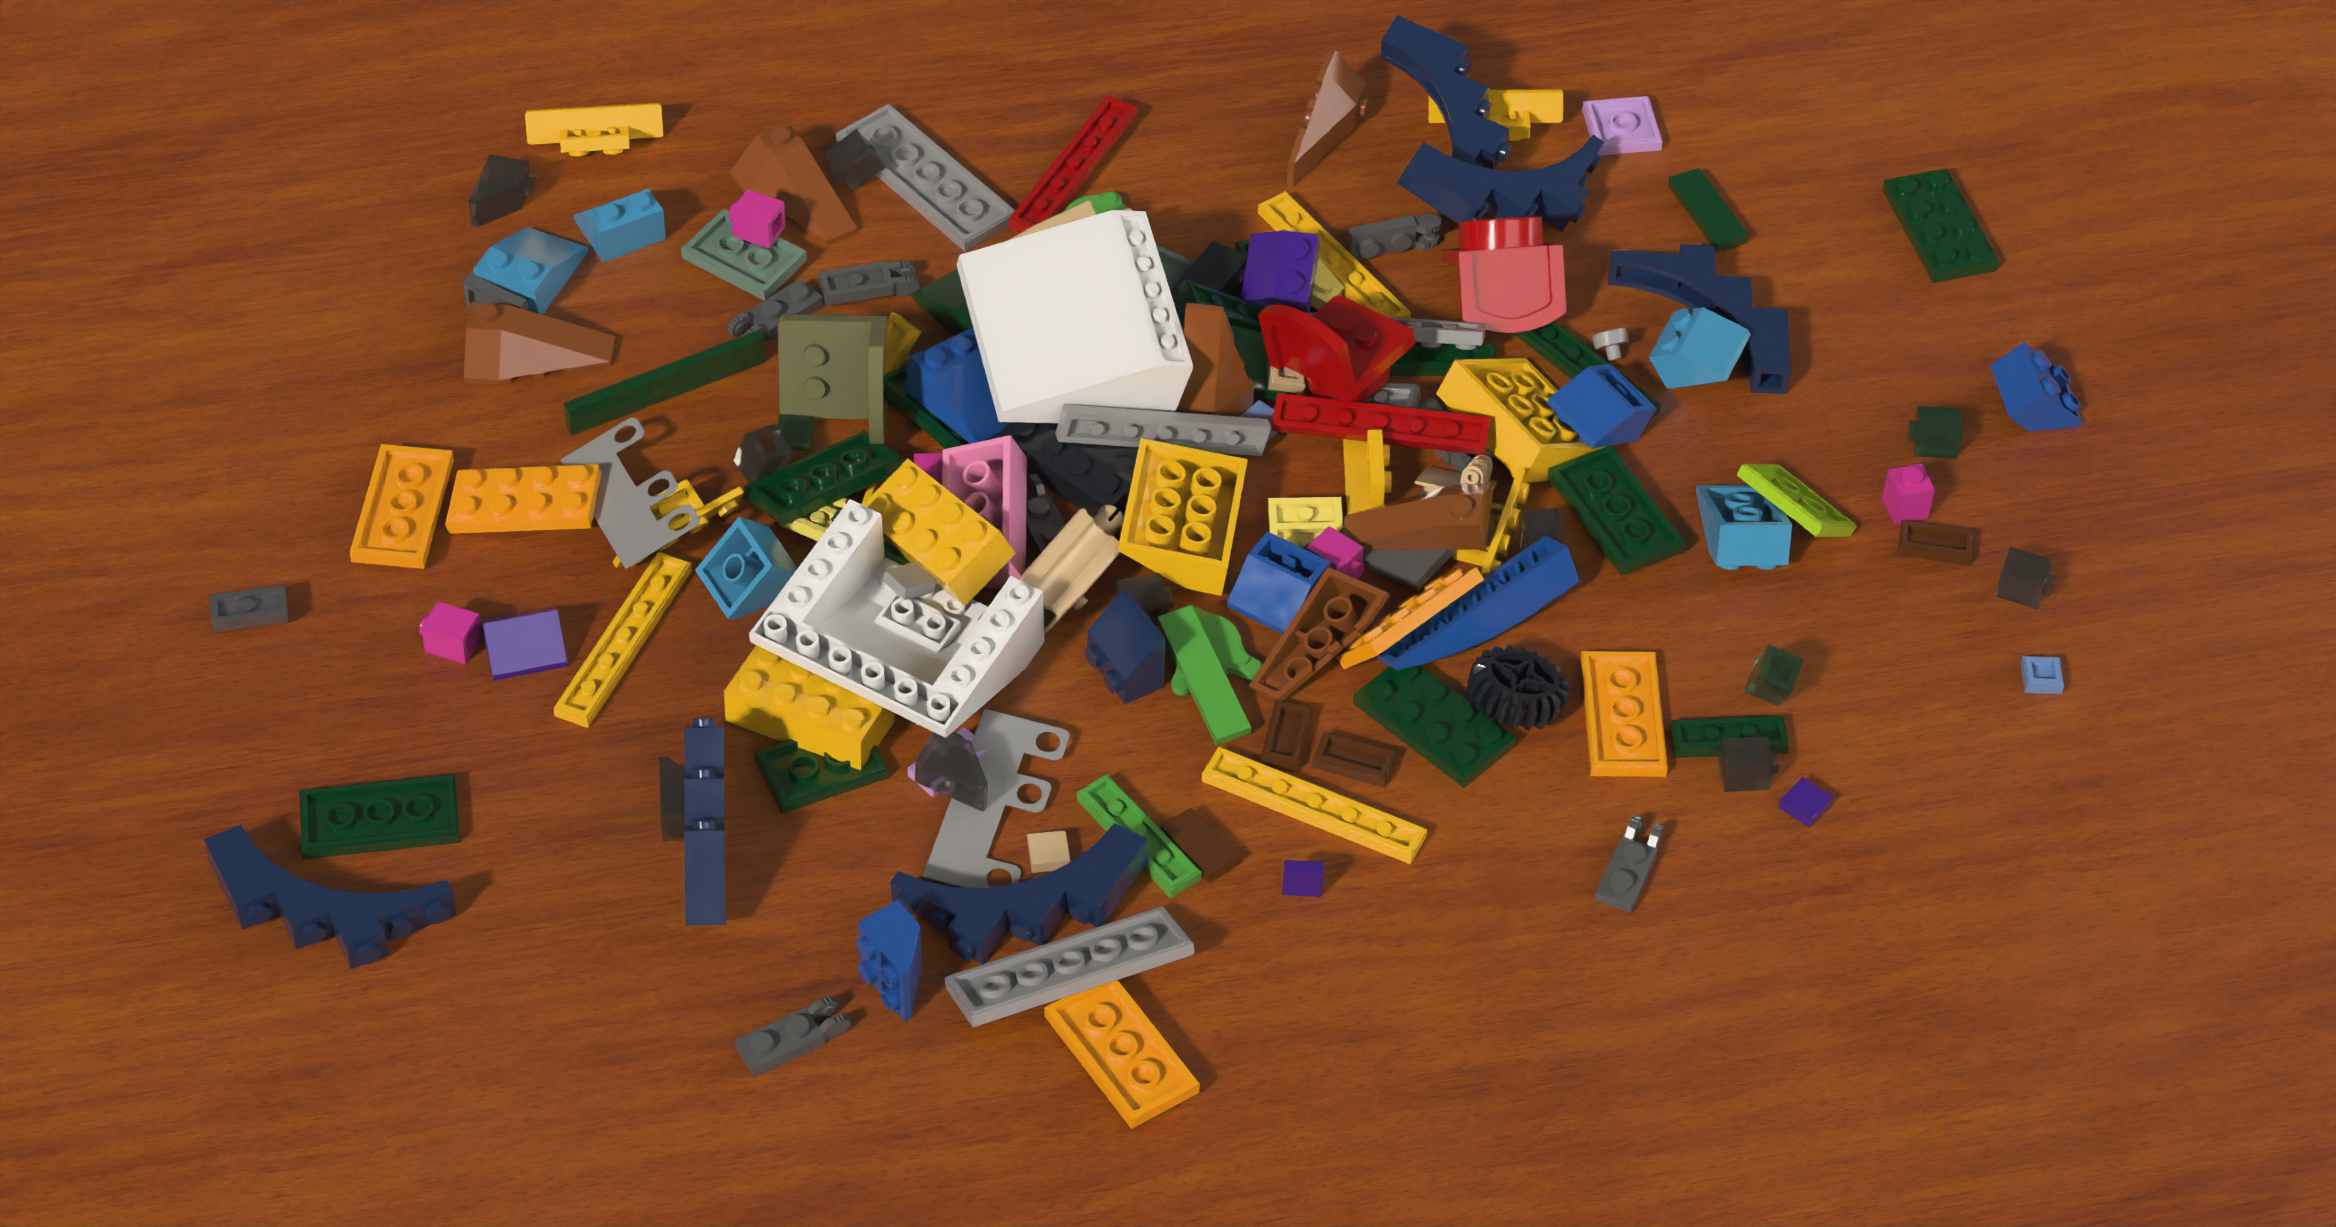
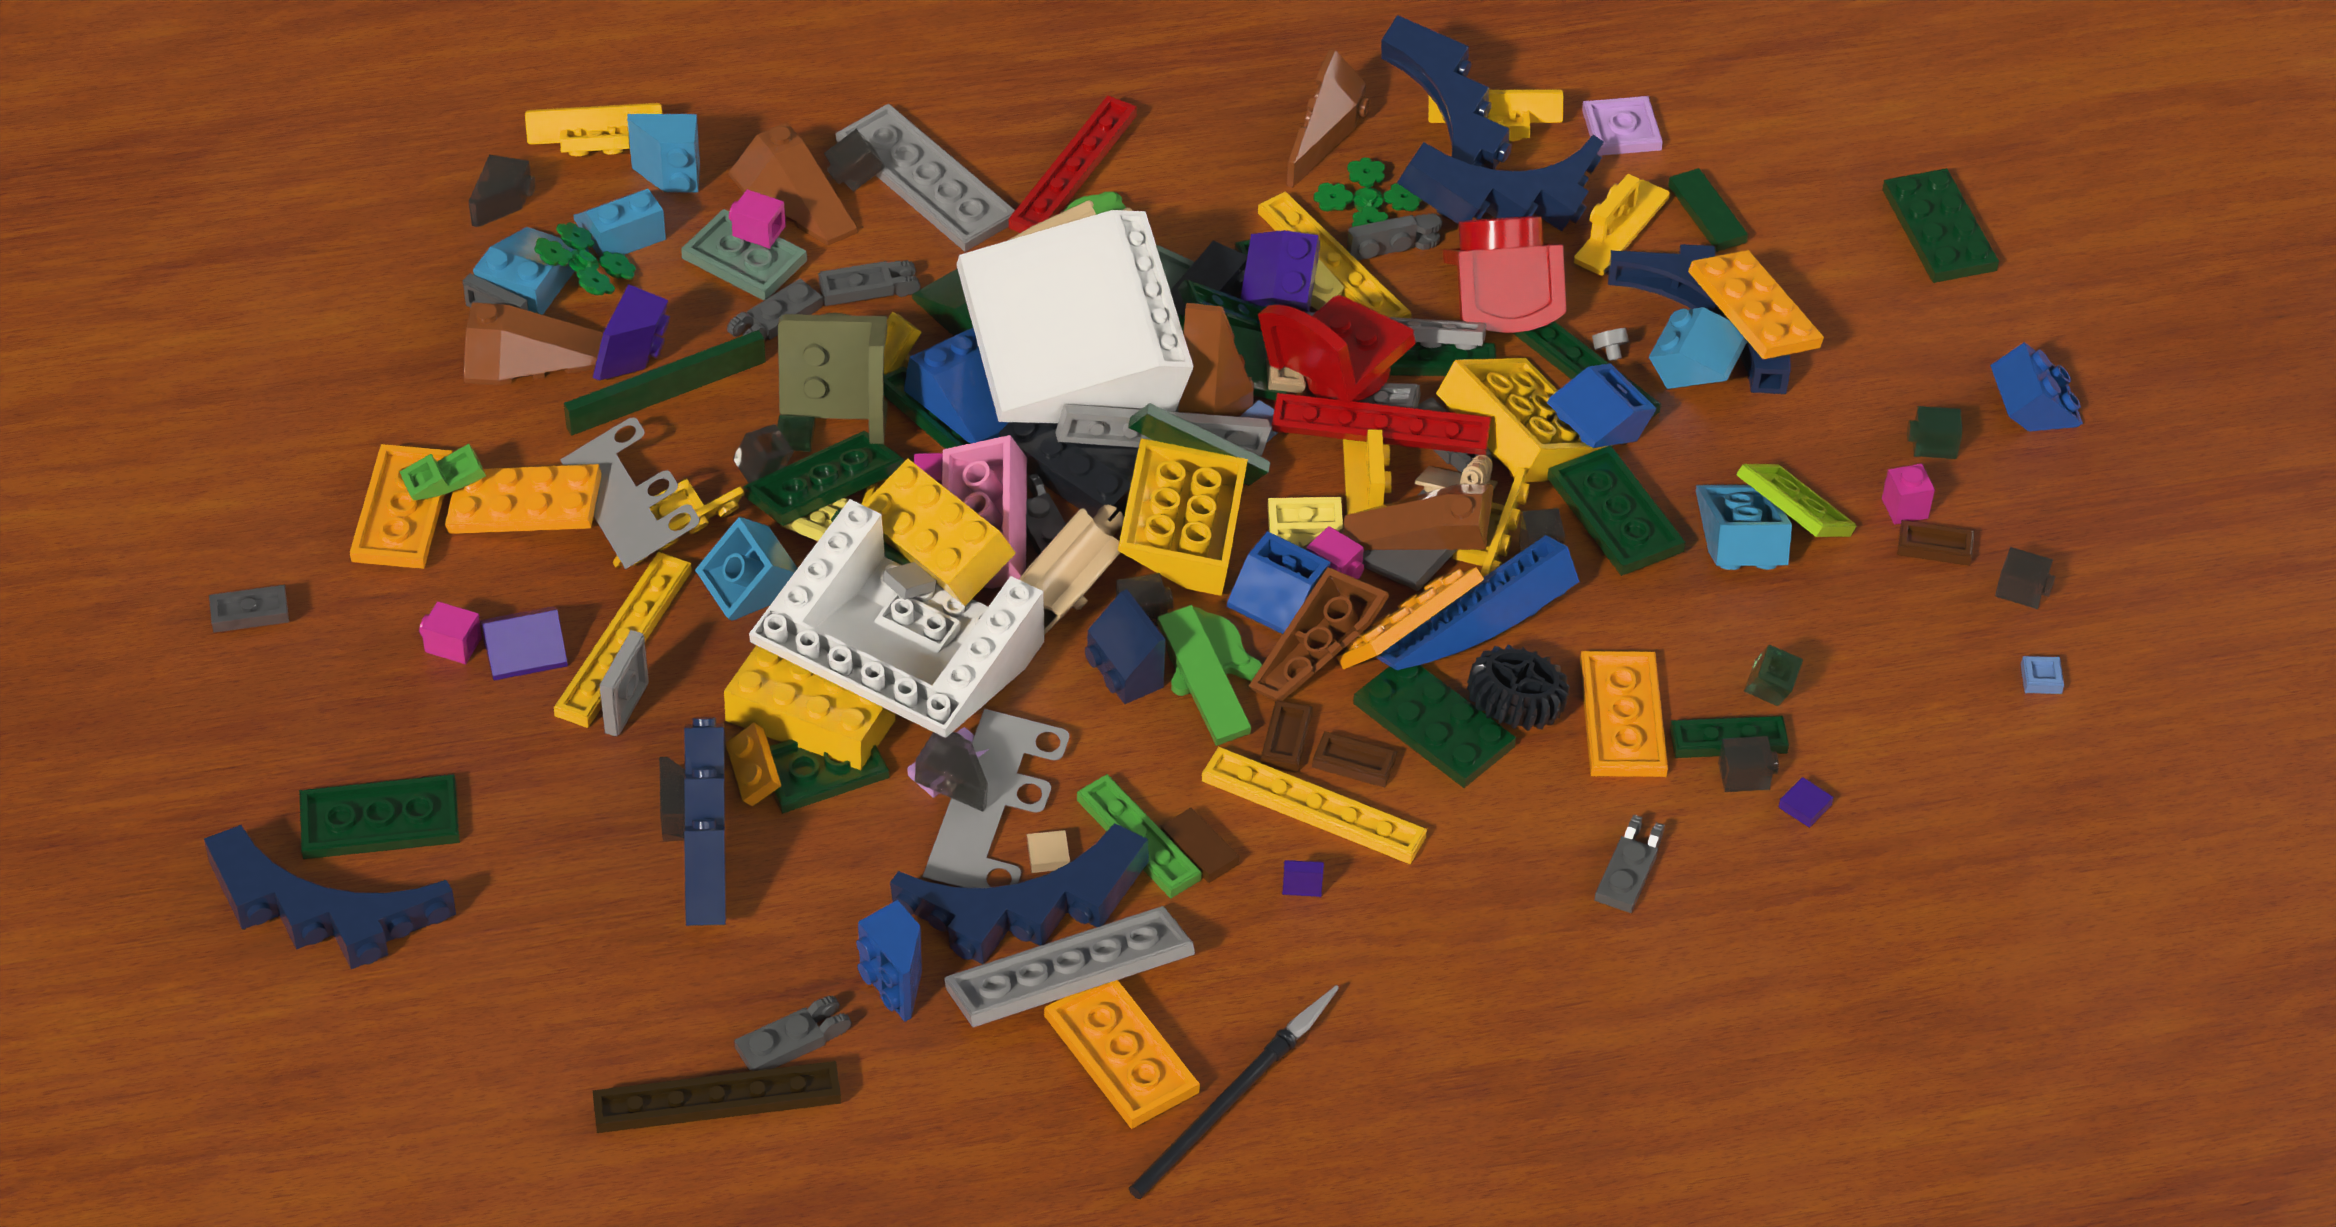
none -> bright green slope [400,444,486,500]
none -> green plant [534,222,636,295]
none -> dark brown plate [592,1061,841,1133]
none -> dark purple slope [593,284,670,381]
none -> light grey tile [600,630,649,737]
none -> dark azure slope [627,114,700,192]
none -> light orange plate [725,722,781,806]
none -> dark green tile [1128,403,1270,486]
none -> black piece [1129,985,1339,1199]
none -> green plant [1313,157,1423,227]
none -> yellow bracket [1574,174,1670,276]
none -> light orange plate [1688,250,1824,359]

